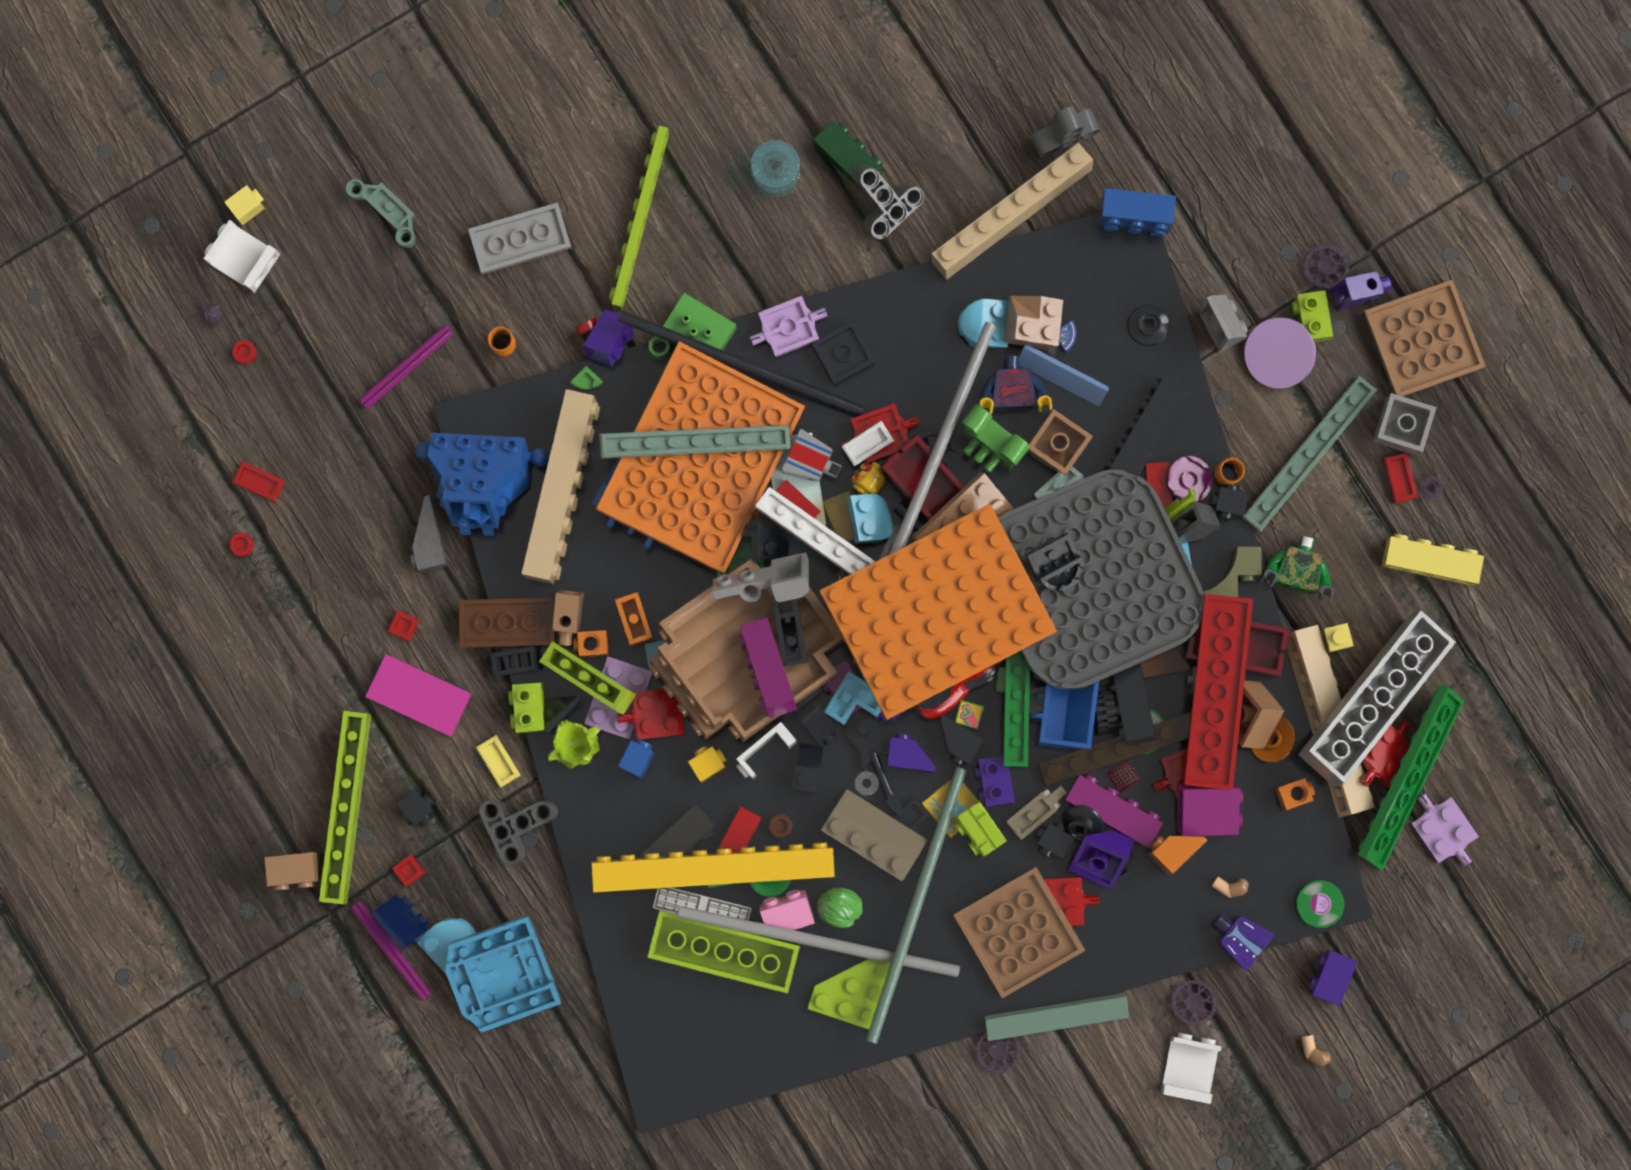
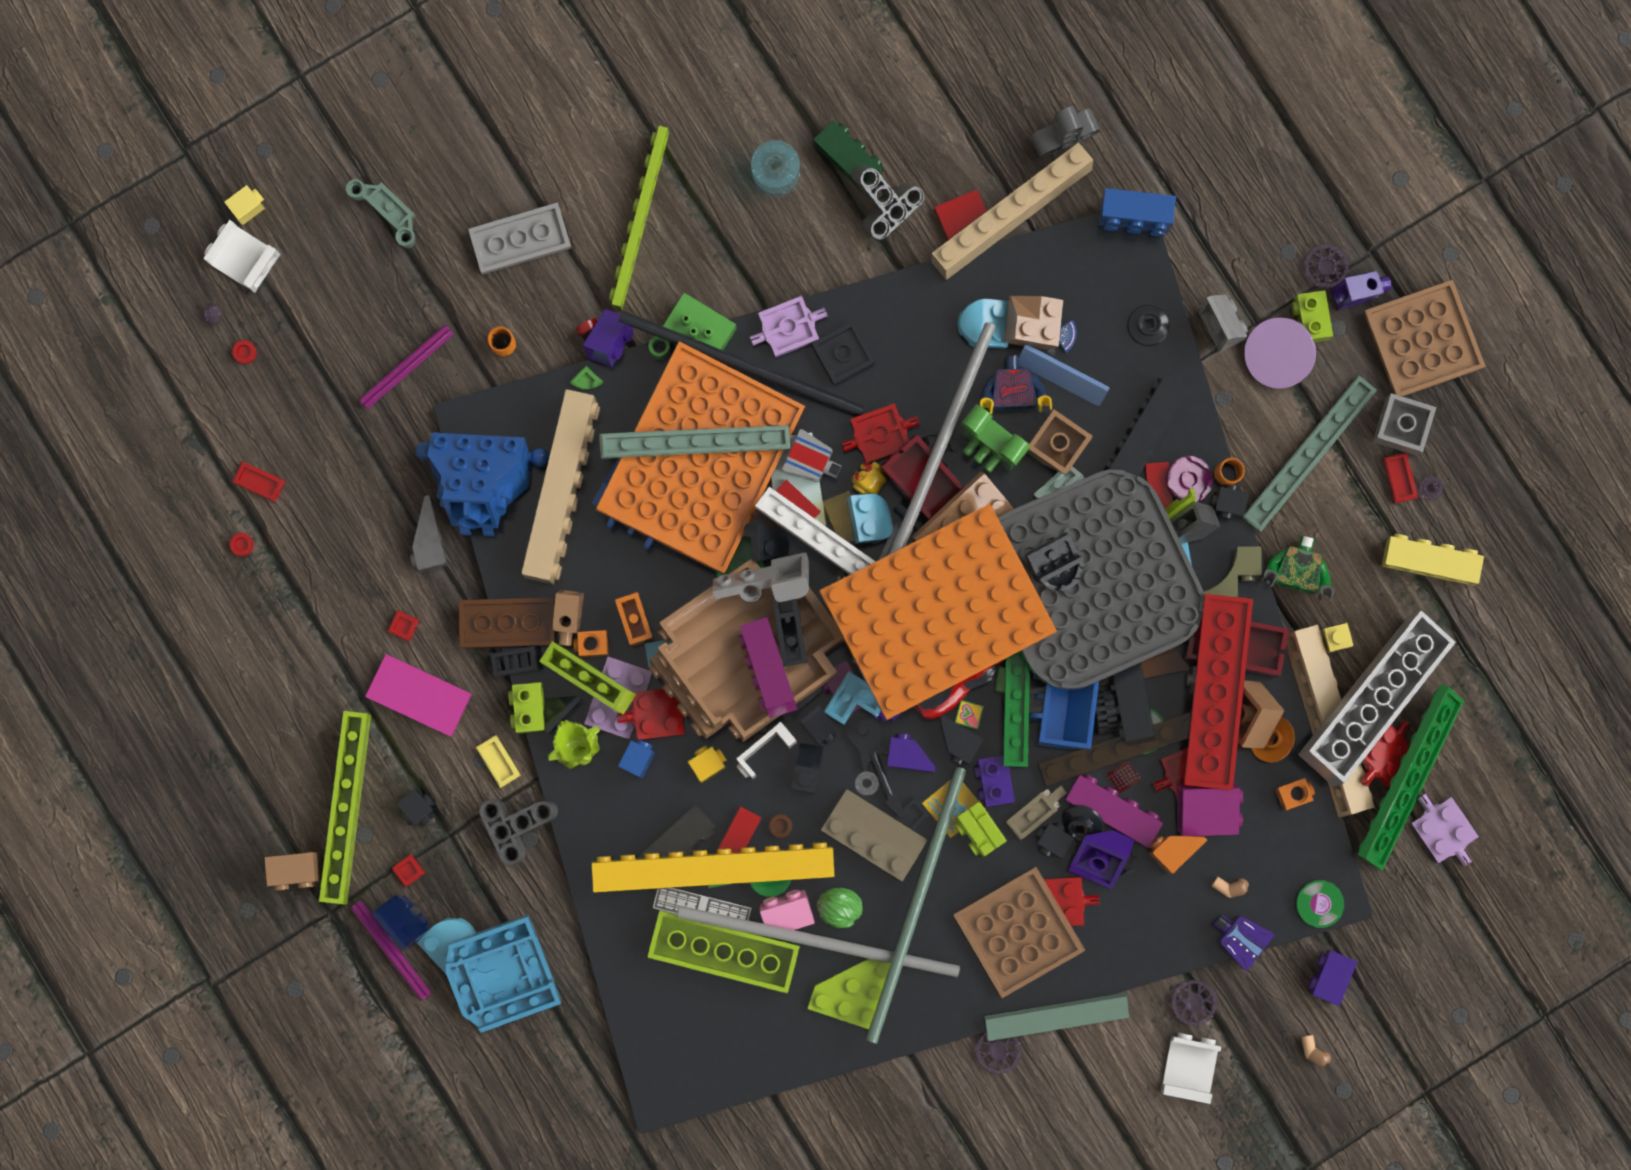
white tile [841,421,894,466] -> none
none -> red tile [934,190,987,241]

